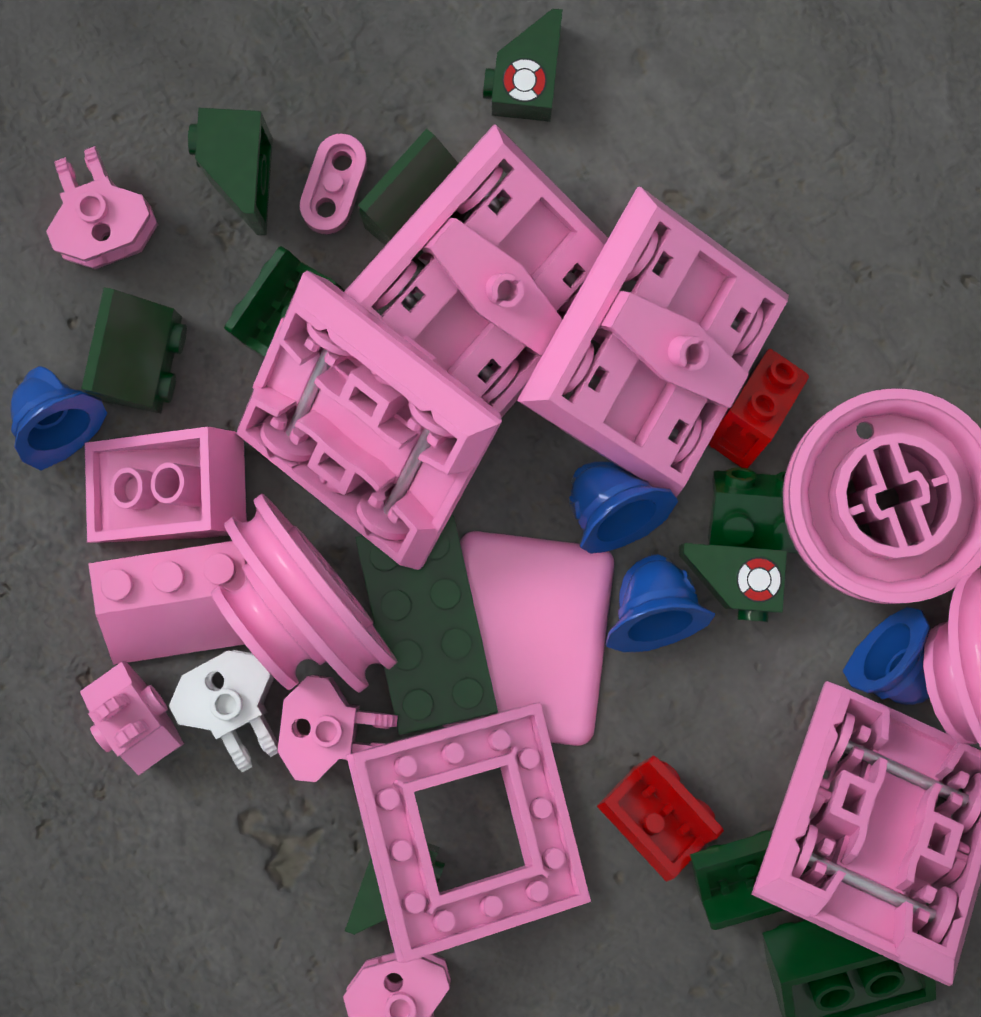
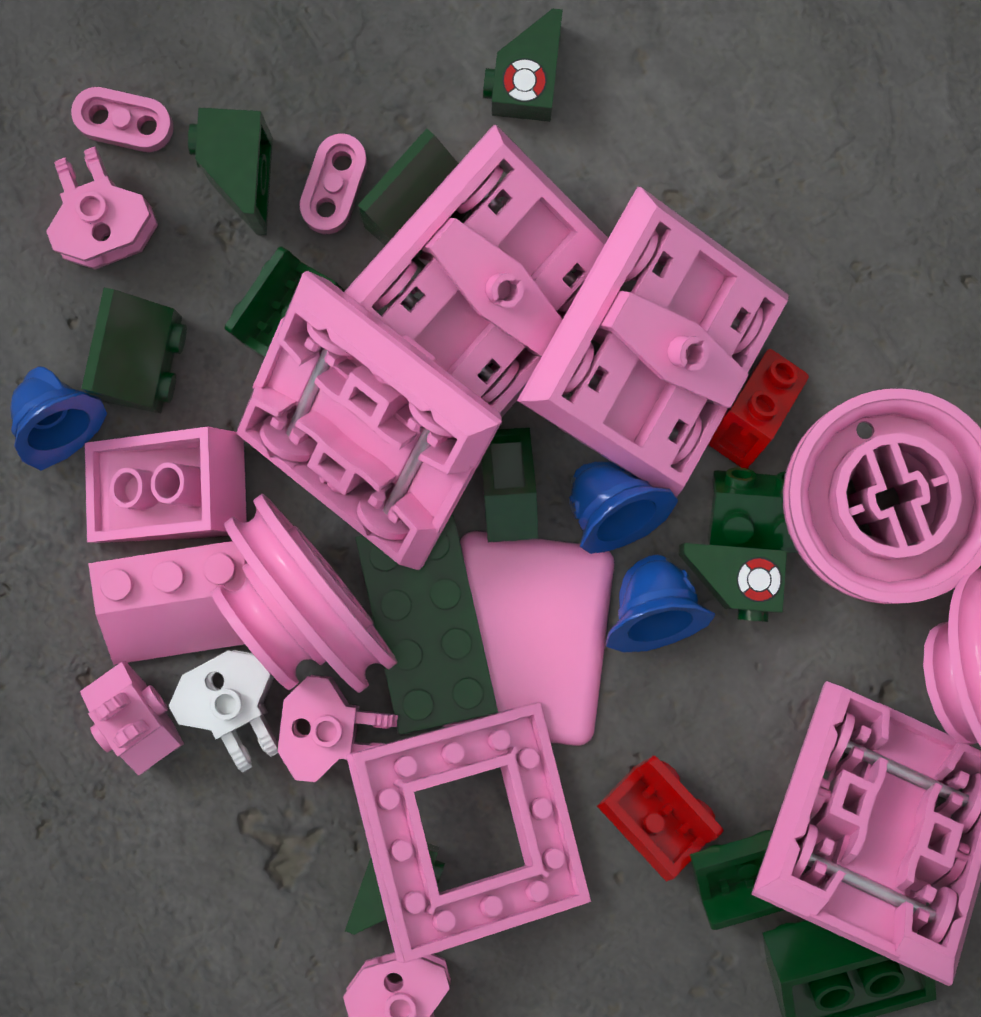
blue piece [842,607,930,705] -> none
none -> bright pink plate [71,87,173,152]
none -> dark green slope [482,427,539,542]

